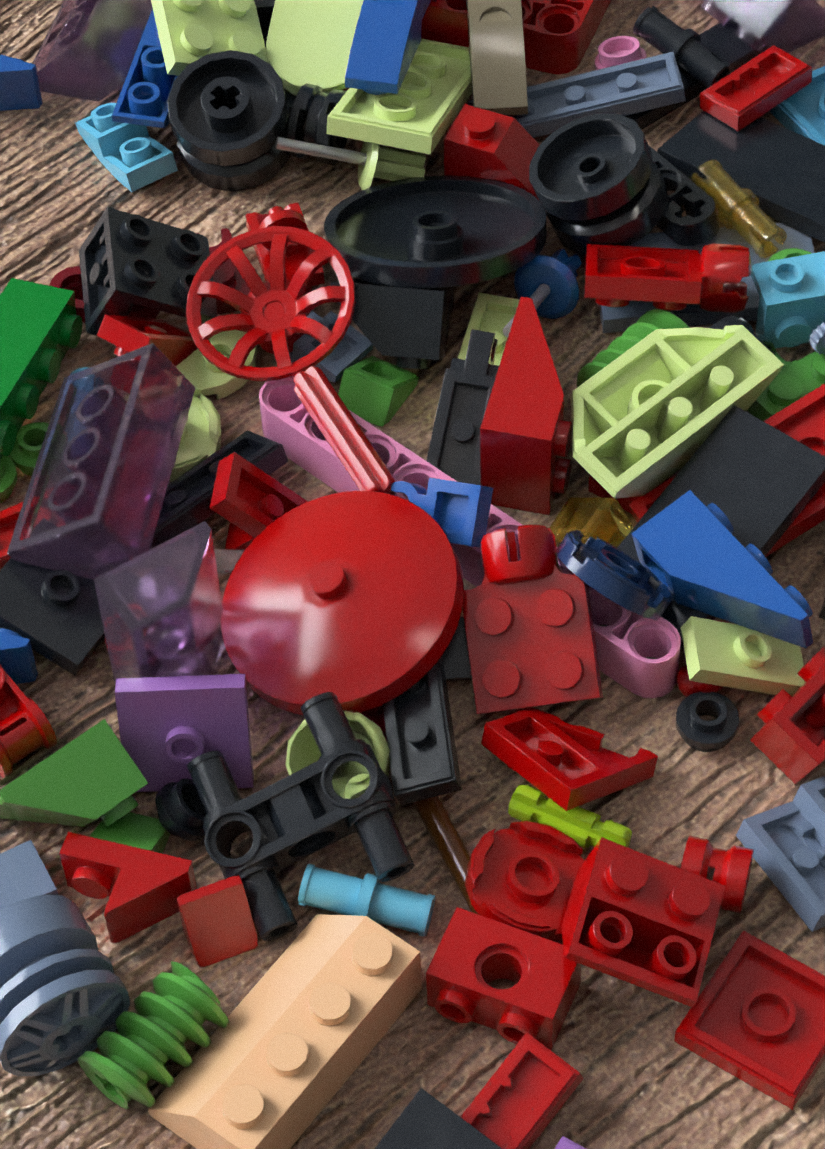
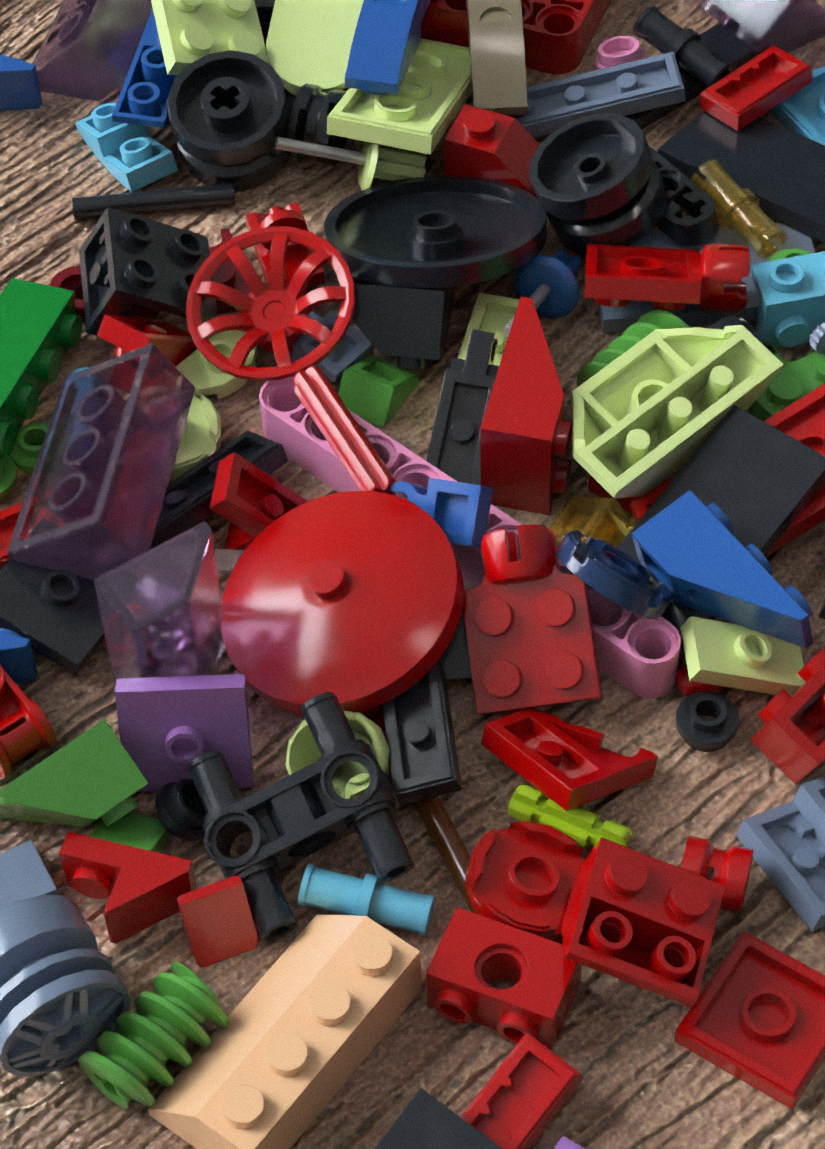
none -> black bar [72,183,235,220]

